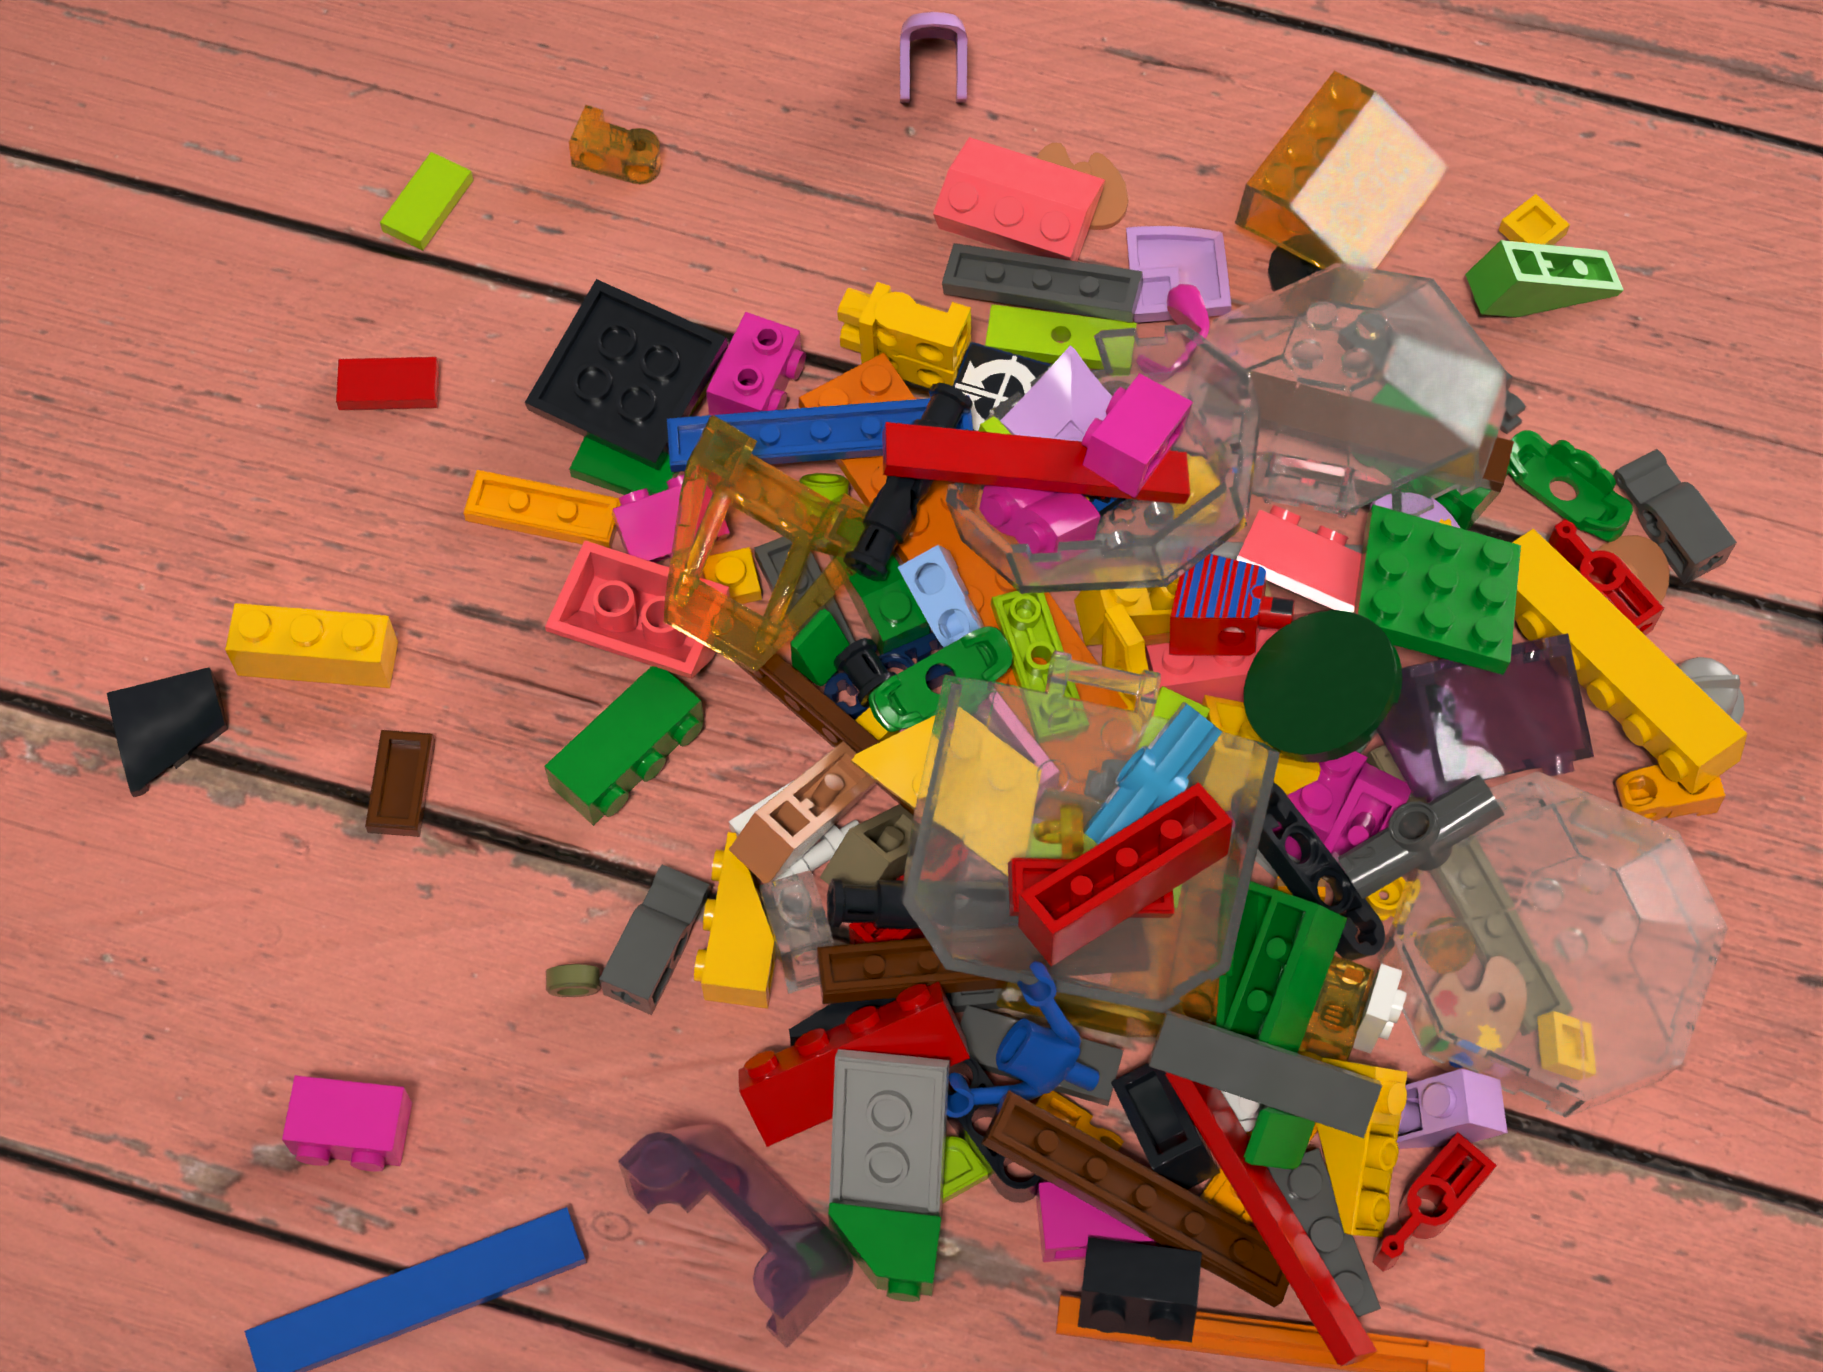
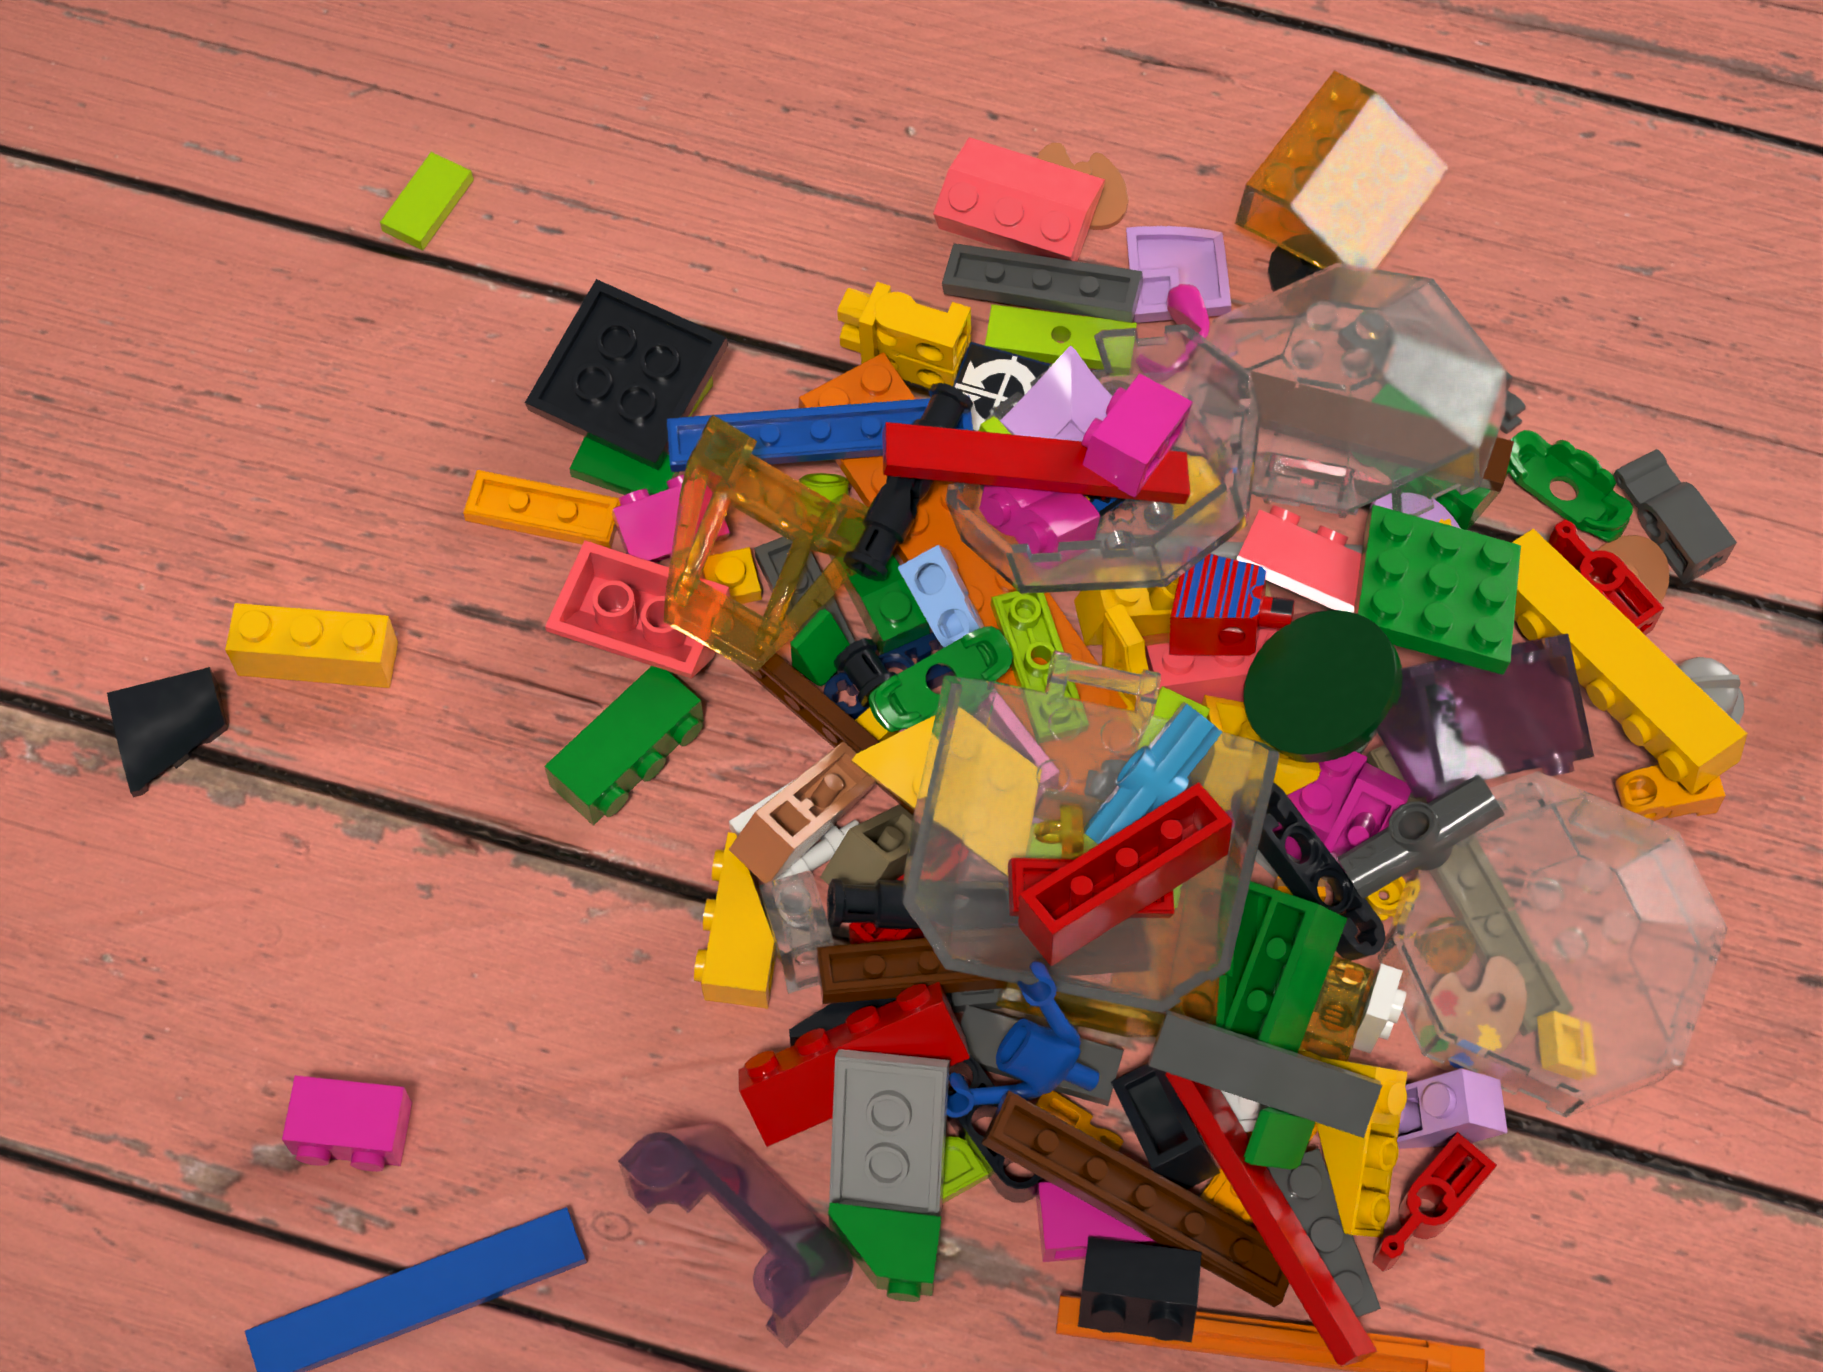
red tile [336,357,439,410] -> none
reddish brown tile [365,730,435,837] -> none
olive tile [546,964,600,997] -> none
clear yellow leg [569,105,661,185] -> none
dark grey piece [599,864,711,1015] -> none
dark pink brick [706,312,806,415] -> none
lavender piece [900,12,967,103] -> none
bright green slope [1465,240,1624,317] -> none
yellow plate [1499,194,1570,245] -> none

